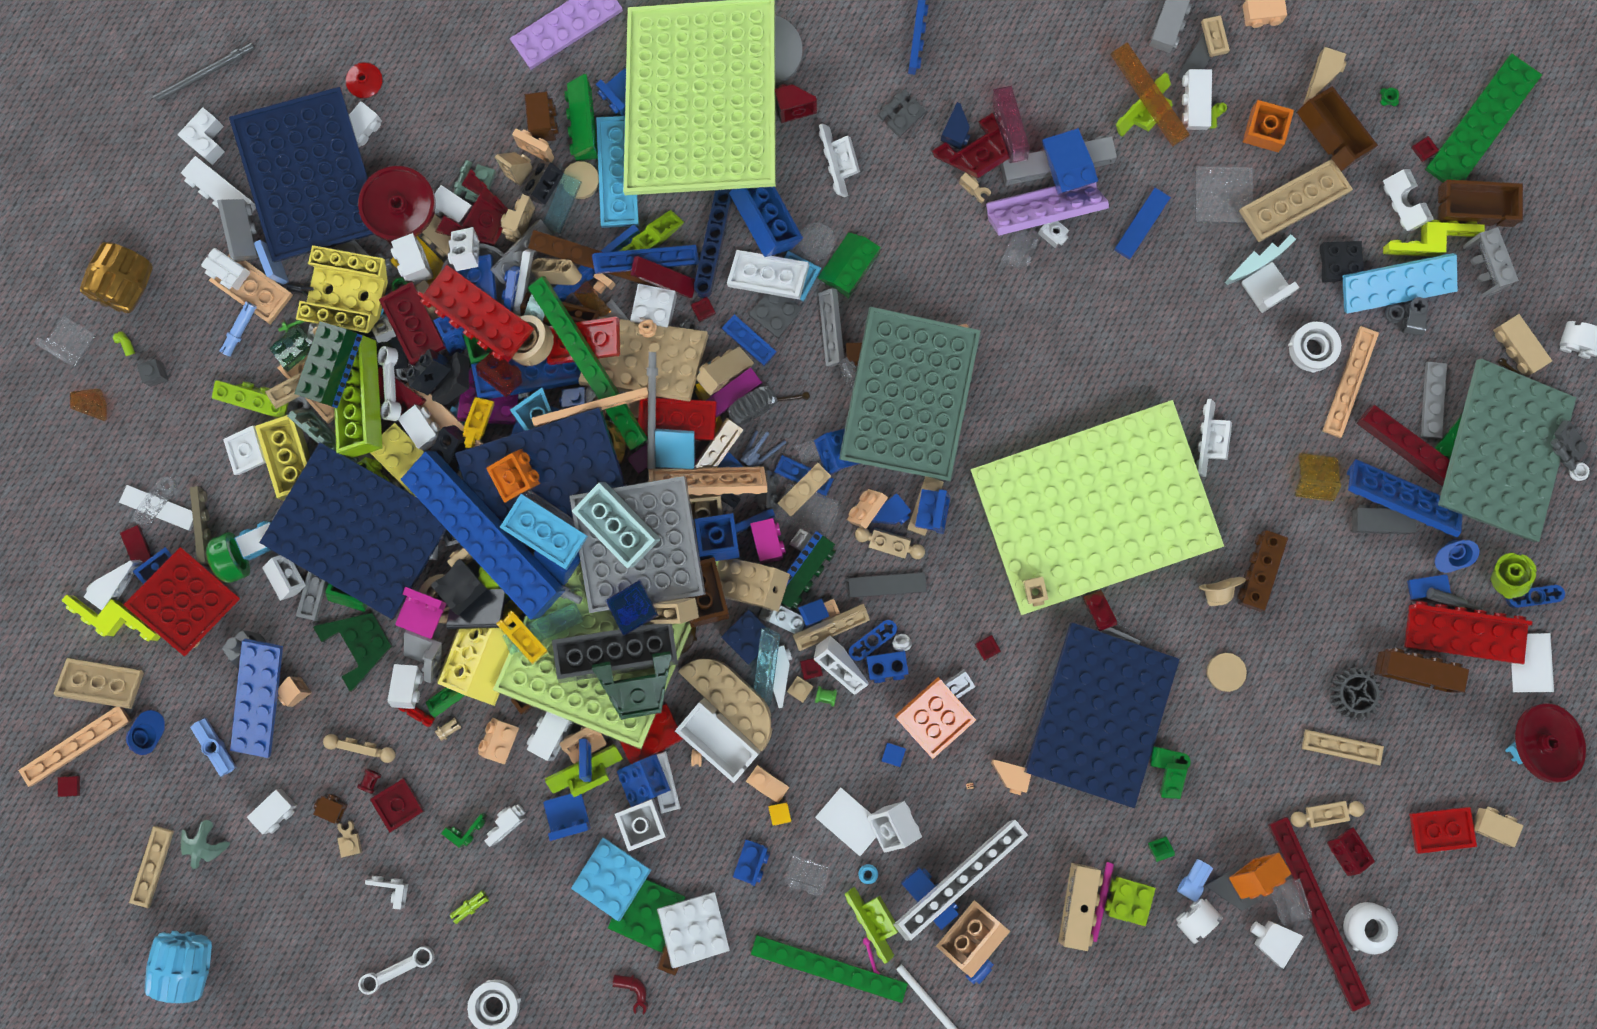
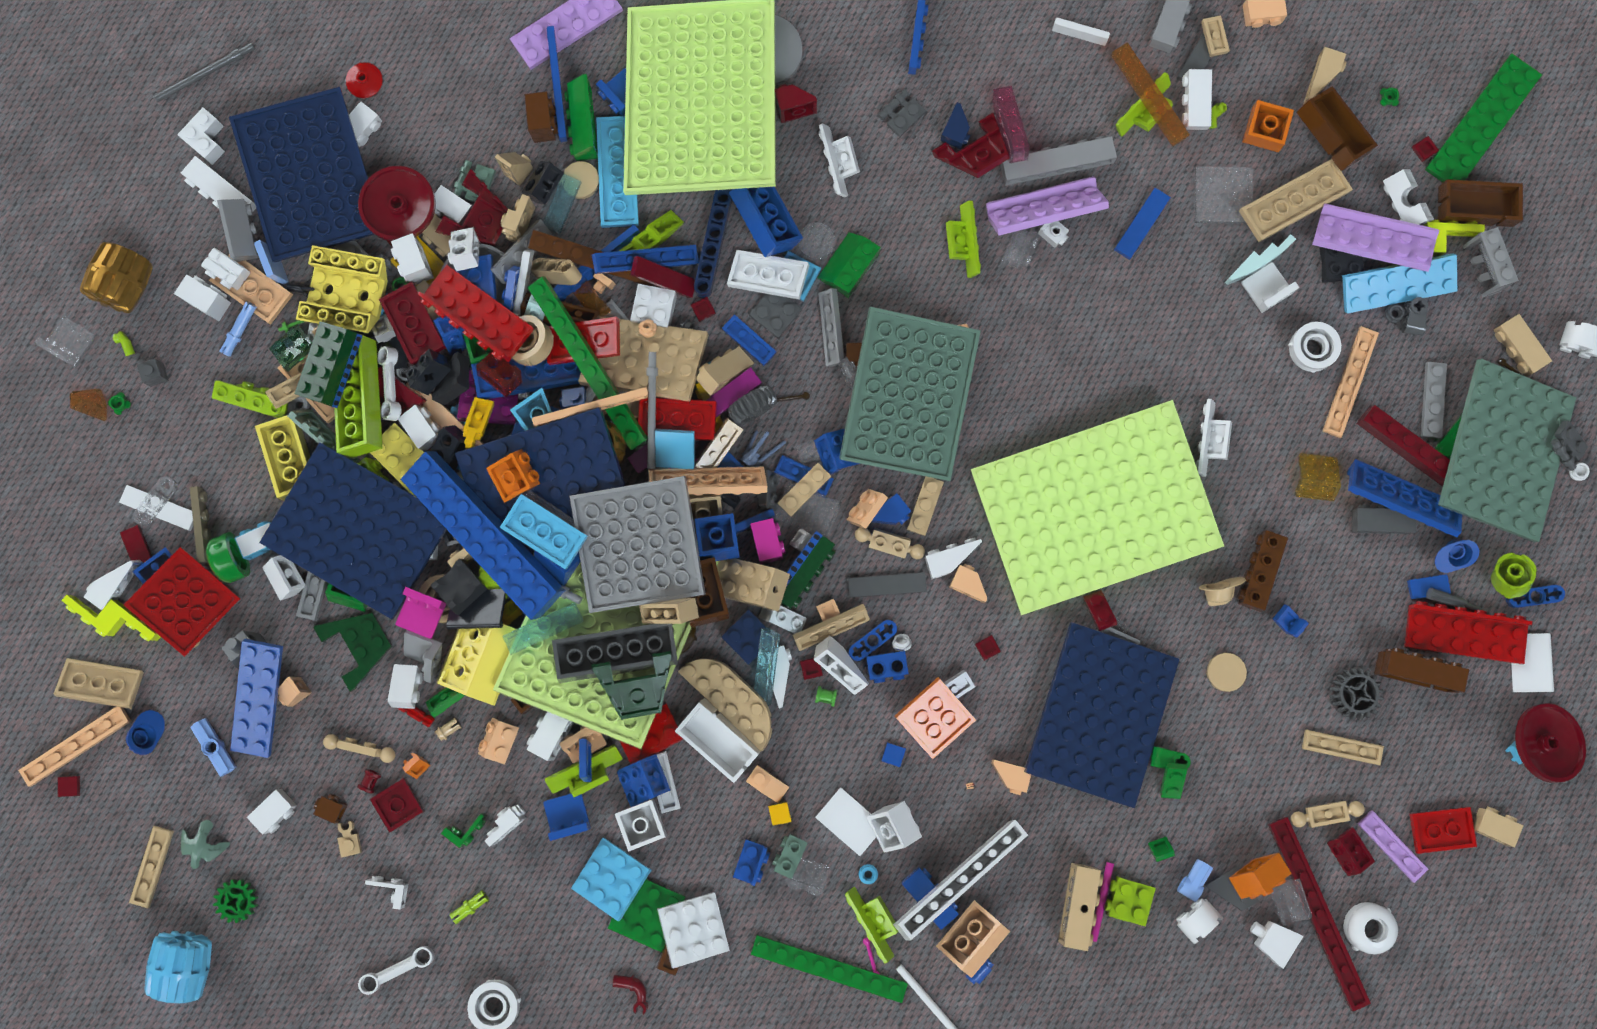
white plate [223,426,266,475] -> none
yellow plate [496,610,548,665] -> none
light nougat plate [512,129,554,163] -> none
light aqua brick [572,482,661,568] -> none
clear blue tile [605,580,658,635] -> none
light nougat bush [691,749,702,767] -> none
tan plate [787,676,813,703] -> none
blue slope [798,599,829,626] -> none
blue bracket [915,489,951,534] -> none
tan plate [959,173,991,203] -> none
tan brick [1022,576,1048,607] -> none
blue slope [1042,128,1098,195] -> none
none -> green plate [108,392,131,415]
none -> white brick [174,274,231,321]
none -> green gear [213,879,258,923]
none -> orange tile [402,752,431,779]
none -> blue tile [546,26,567,142]
none -> sand green bracket [772,833,807,879]
none -> white slope [925,538,982,580]
none -> lime bracket [946,200,981,278]
none -> light nougat slope [949,564,987,603]
none -> white tile [1052,18,1110,46]
none -> blue bracket [1272,604,1309,637]
none -> lavender bracket [1312,204,1439,272]
none -> lavender tile [1357,810,1429,883]

